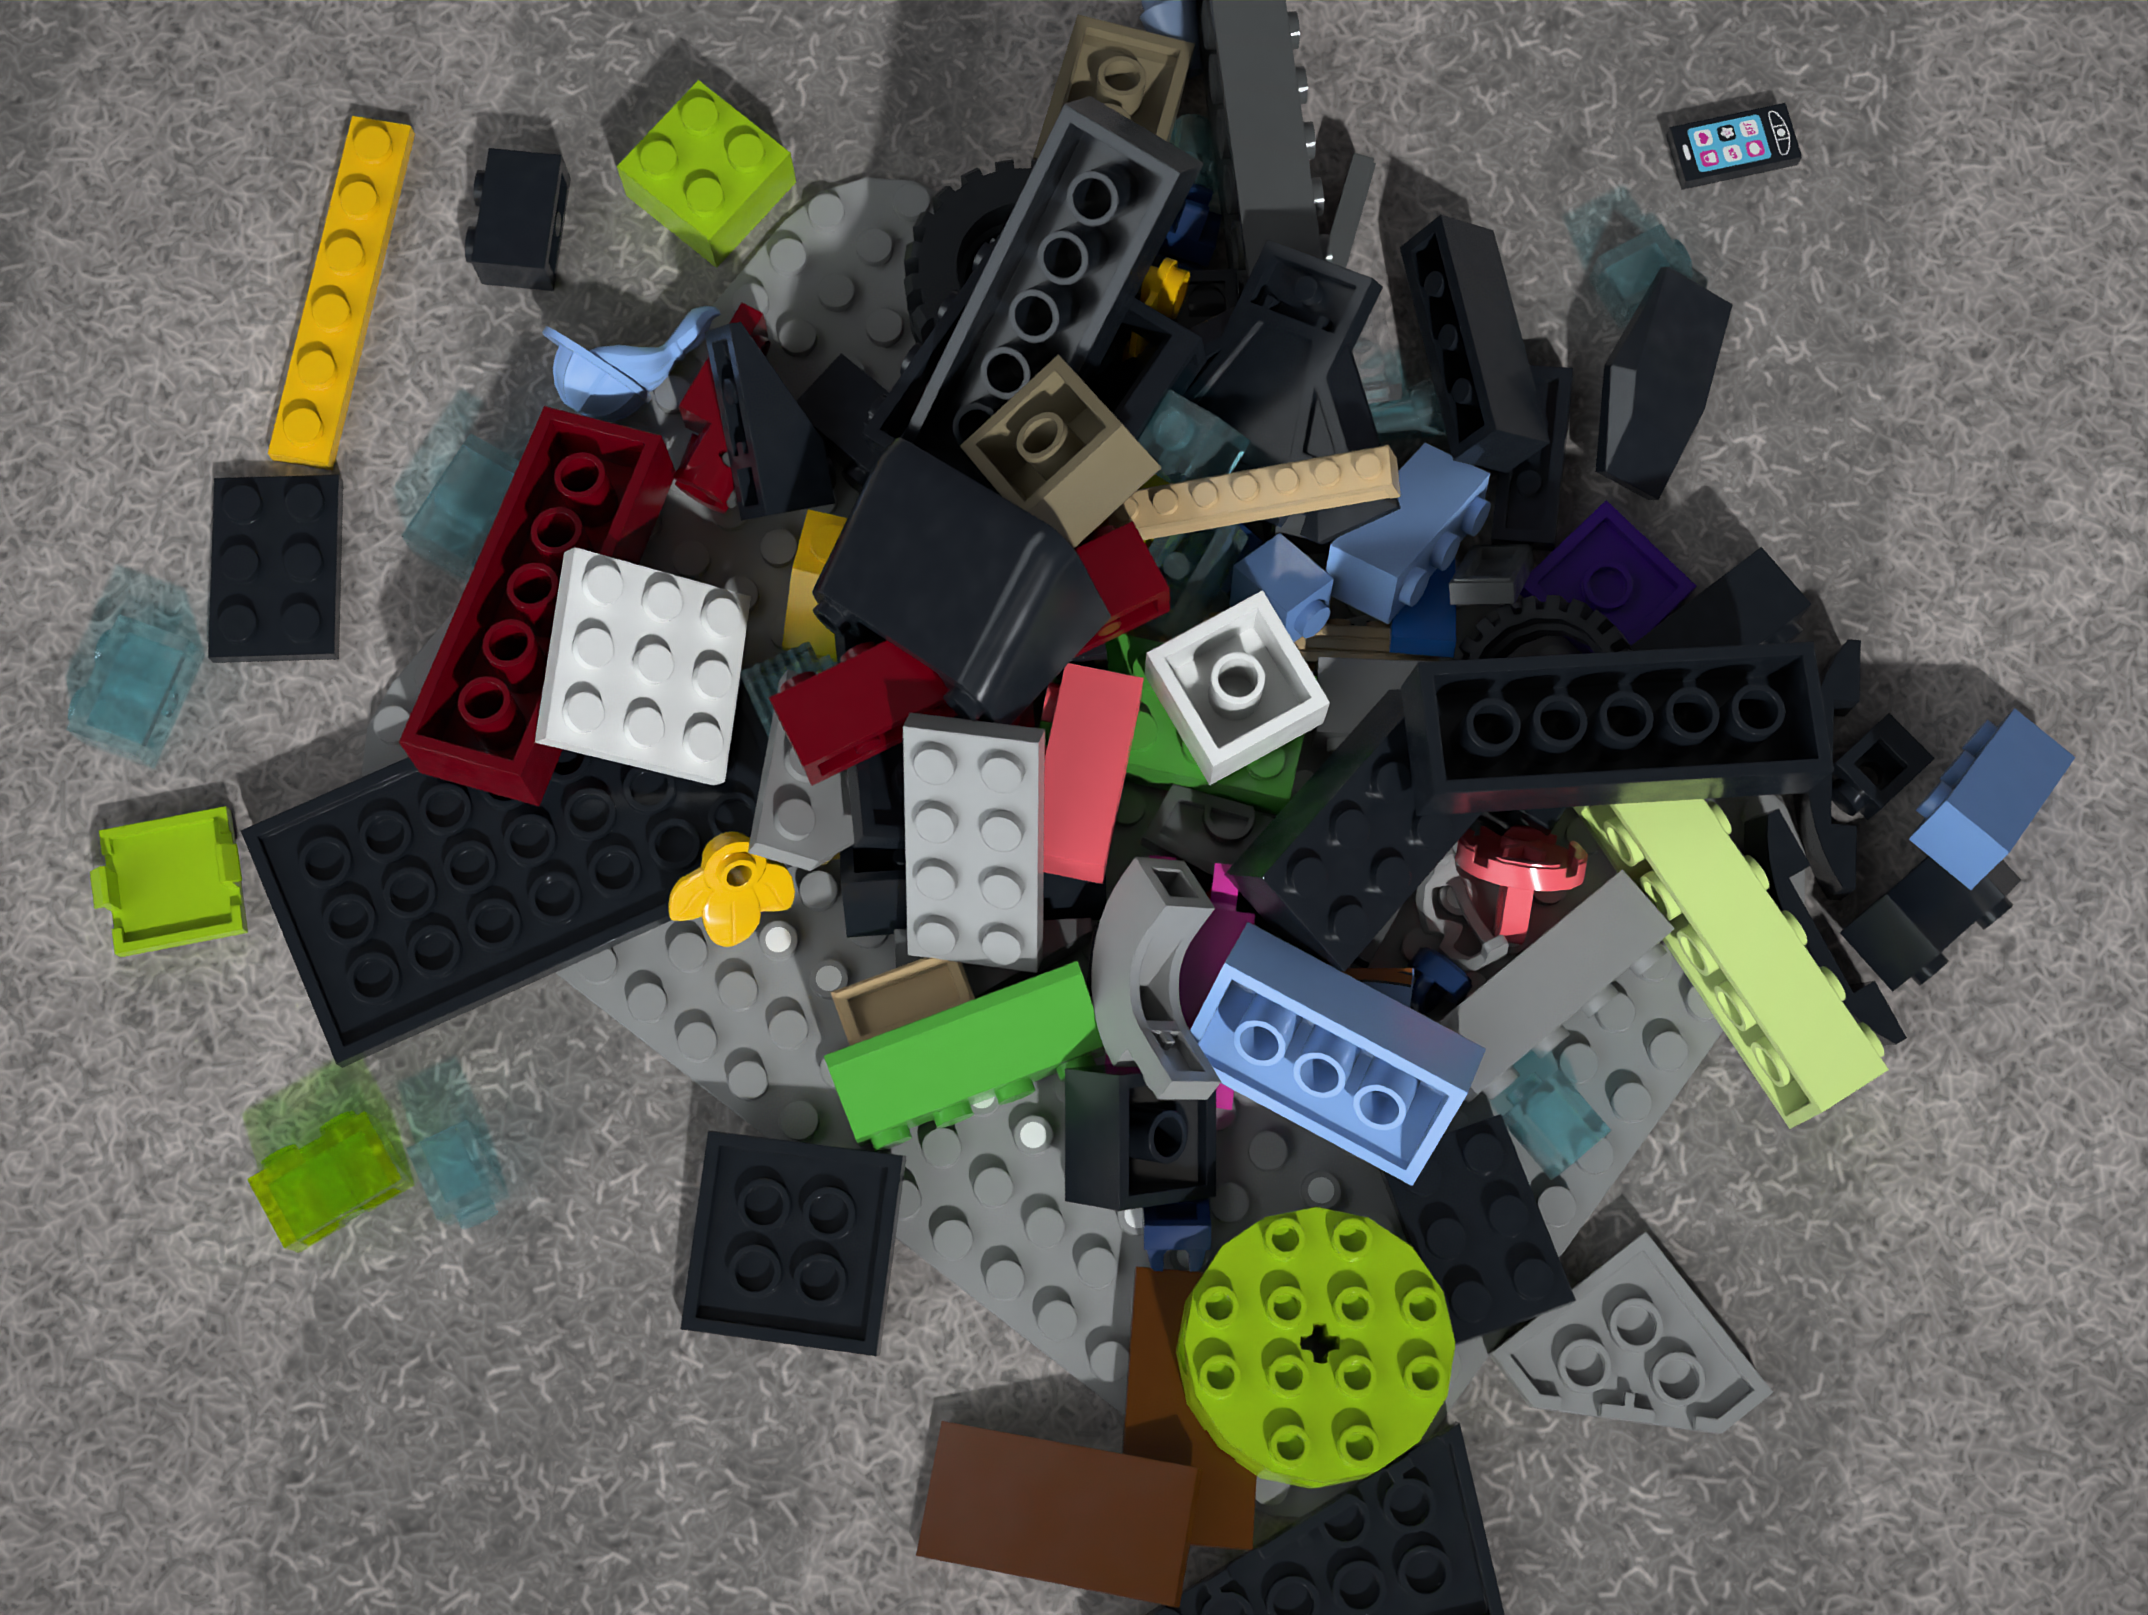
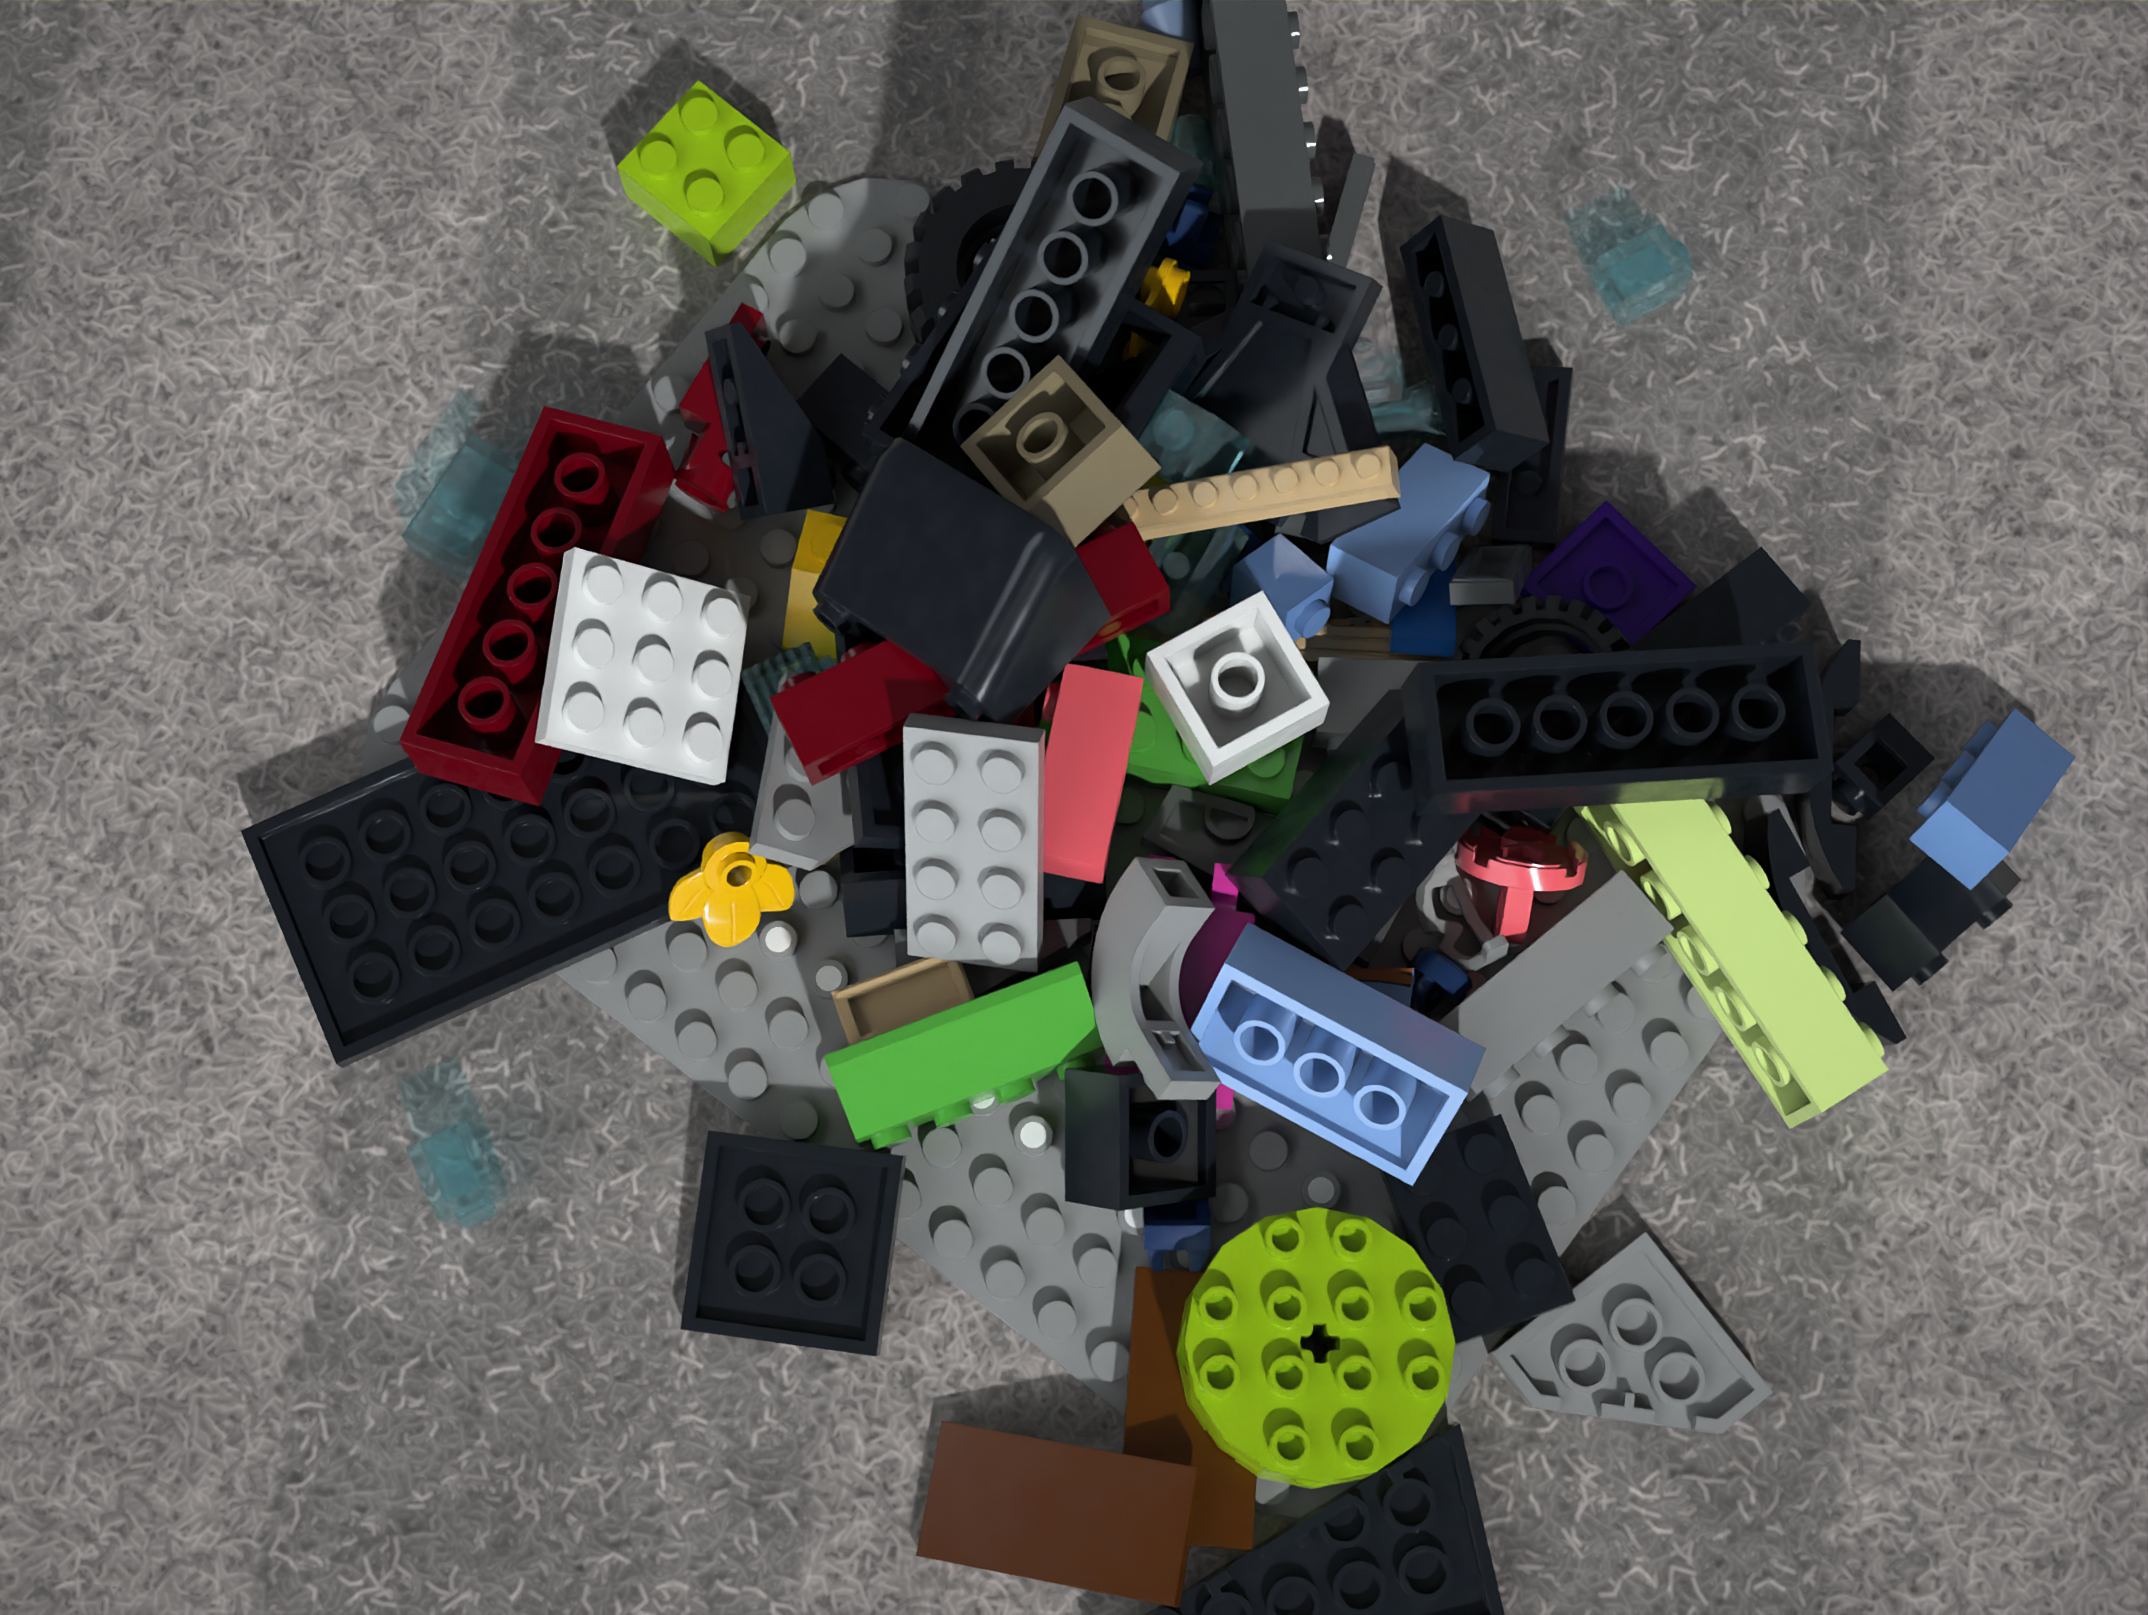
clear light blue brick [66,614,205,769] -> none
lime piece [90,806,248,957] -> none
black plate [208,474,343,663] -> none
clear neon green brick [247,1110,415,1253] -> none
yellow plate [267,116,415,470] -> none
black brick [465,148,571,291] -> none
light blue piece [542,306,721,422] -> none
clear light blue brick [1503,1069,1612,1180] -> none
black piece [1595,266,1733,500] -> none
tile [1666,103,1802,190] -> none

